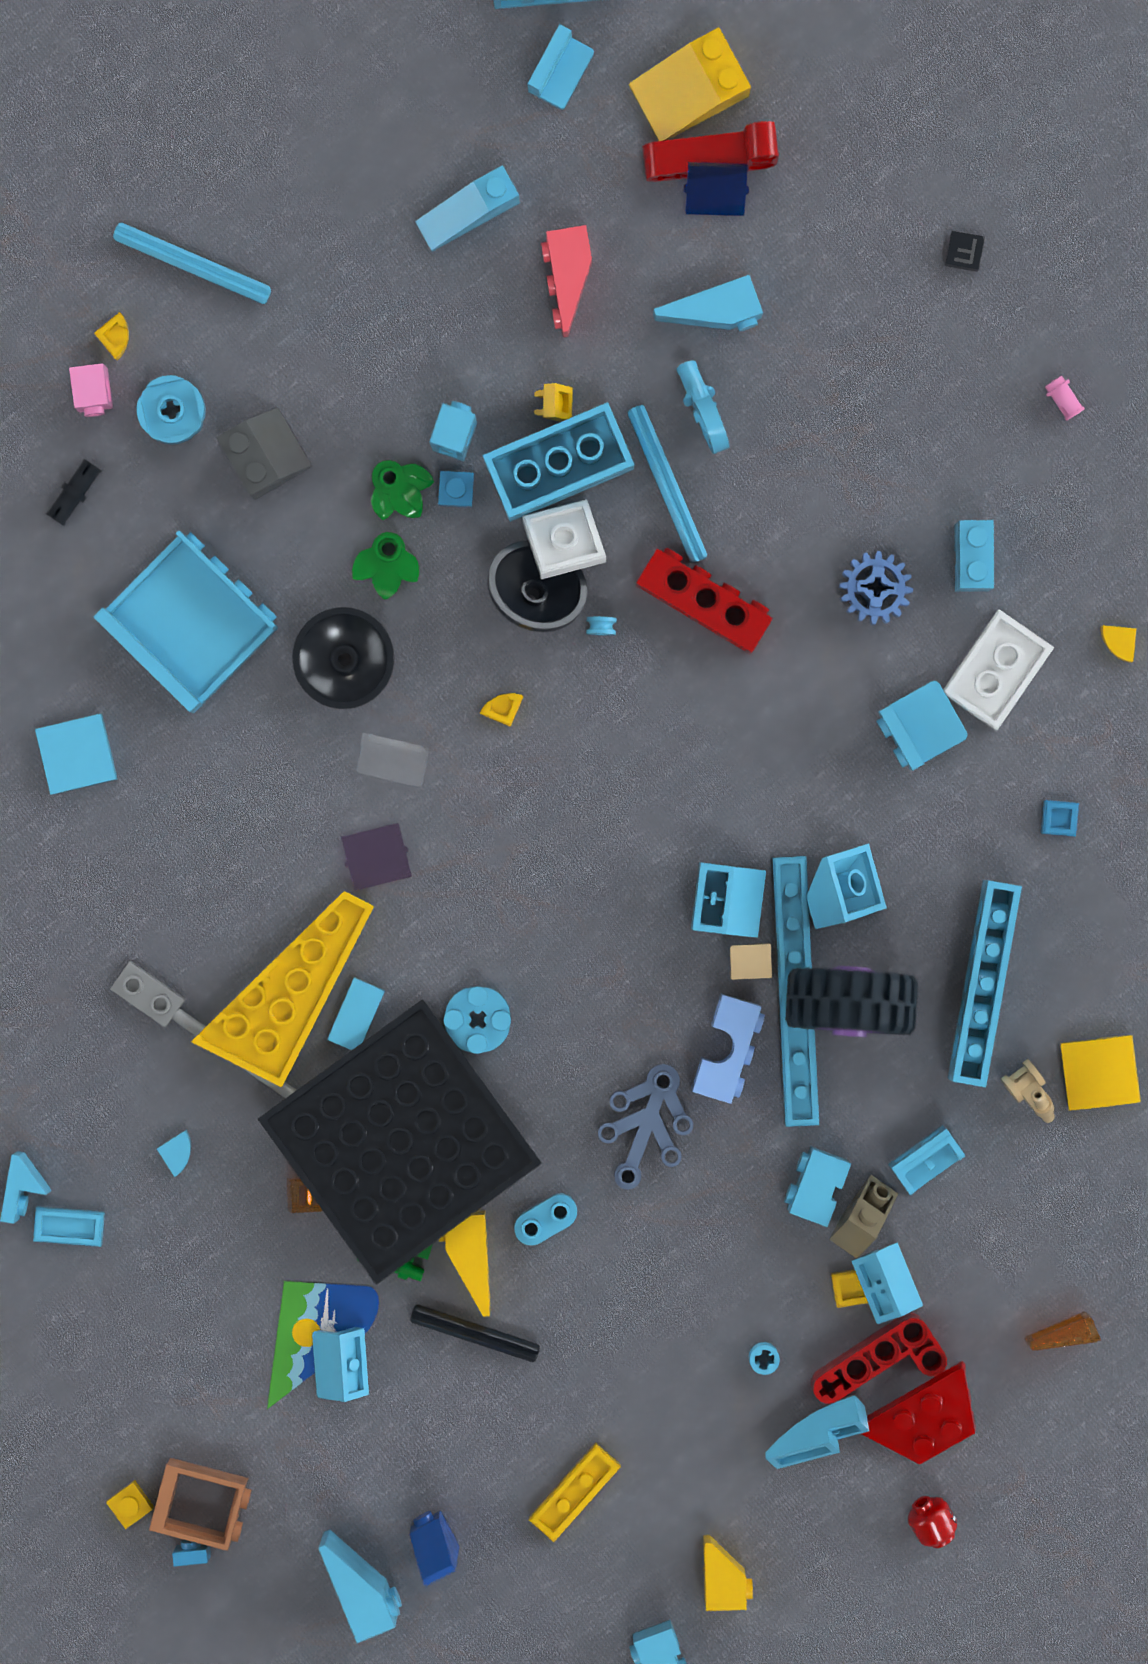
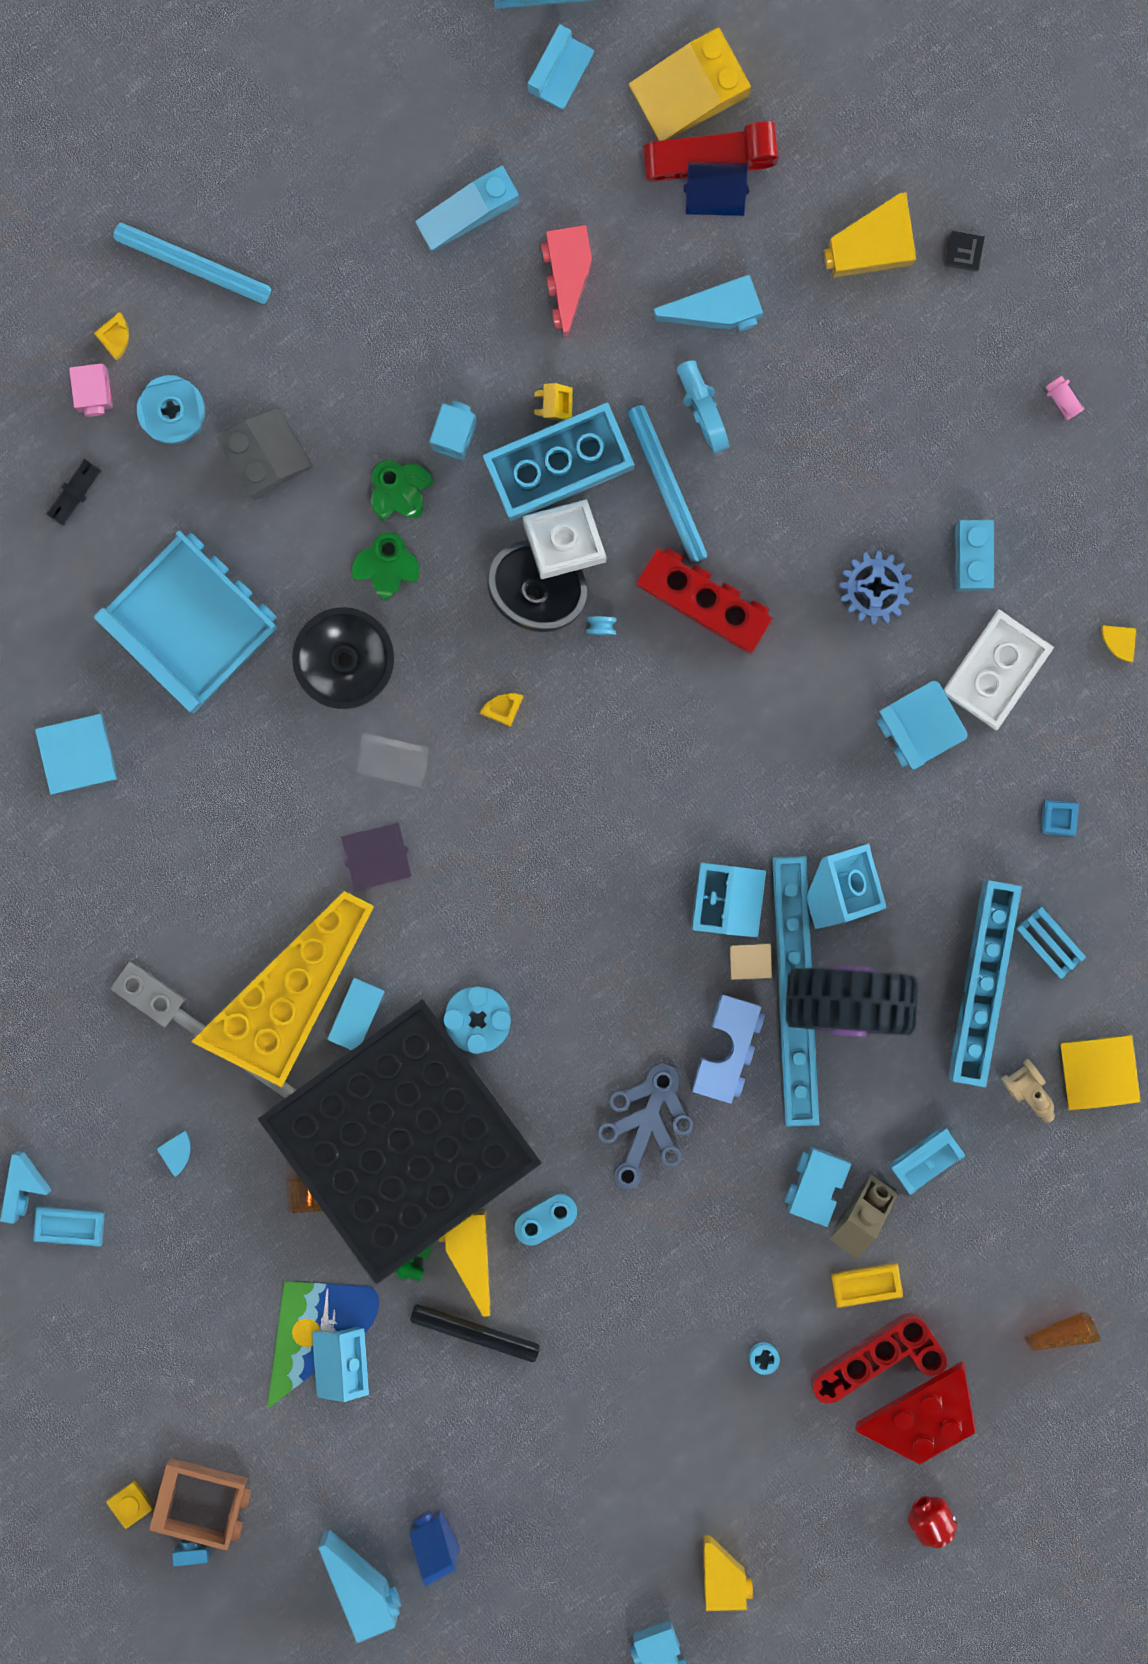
dark azure plate [438,471,474,508] -> none
yellow tile [529,1442,621,1542] -> none
medium azure slope [765,1396,870,1469] -> none
medium azure hinge [852,1242,923,1324] -> none
none -> yellow slope [824,192,916,278]
none -> medium azure tile [1015,906,1086,979]

